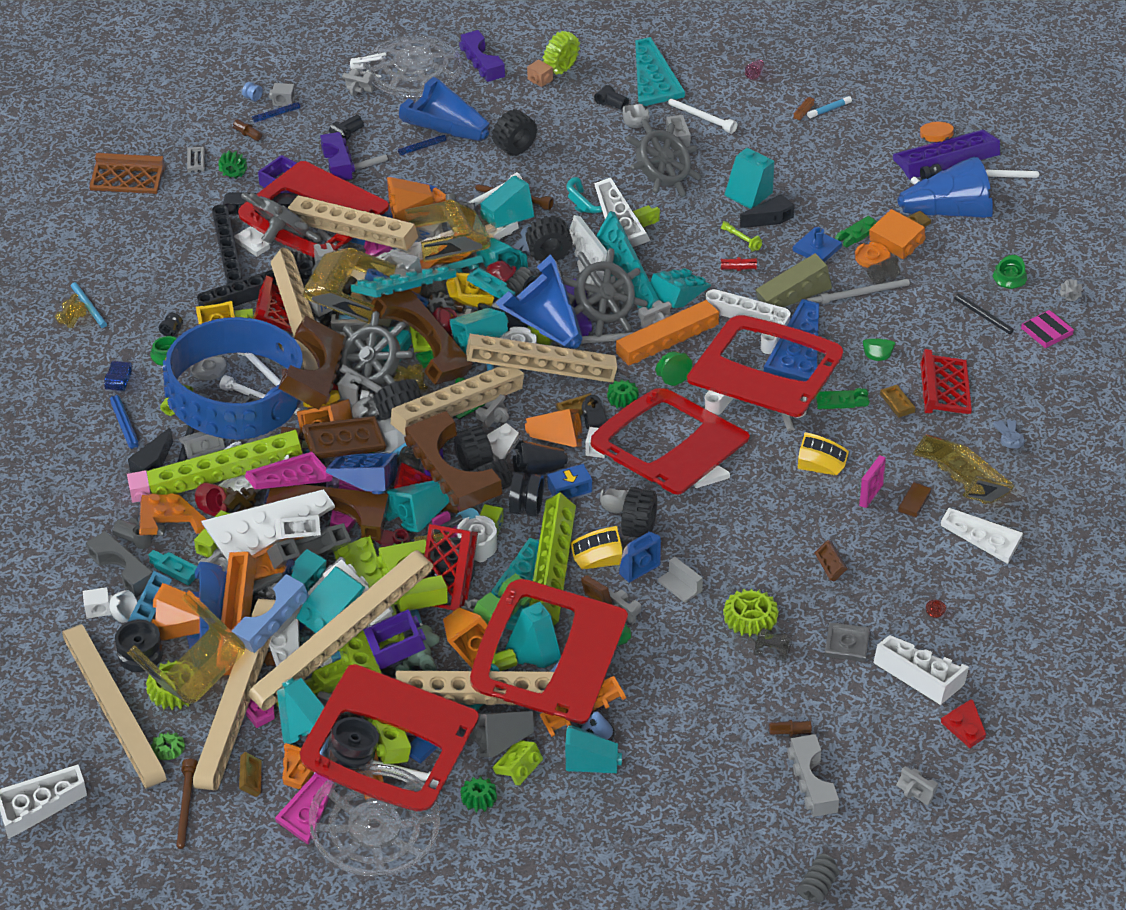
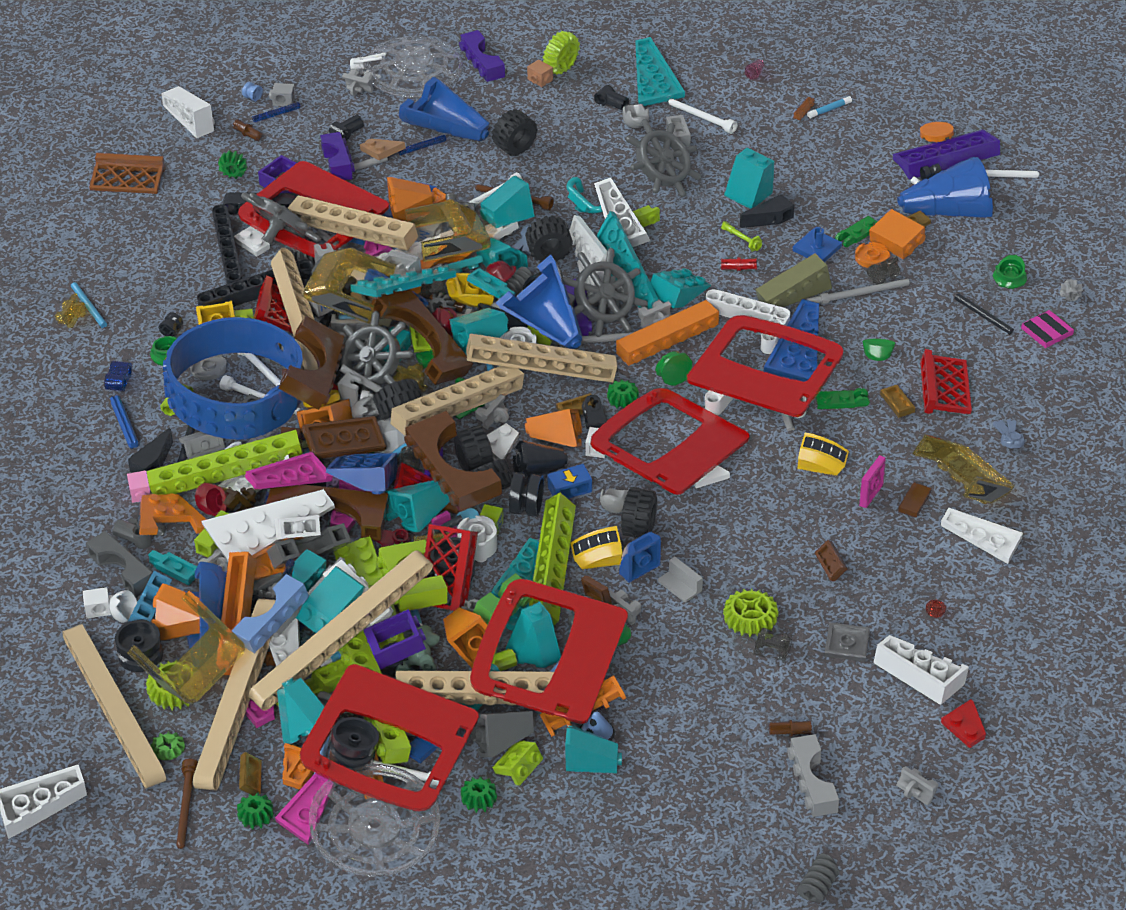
light grey tile [187,147,205,173] -> none
none -> white wedge [162,86,215,138]
none -> green gear [237,792,274,830]
none -> medium nougat wing [360,139,406,160]

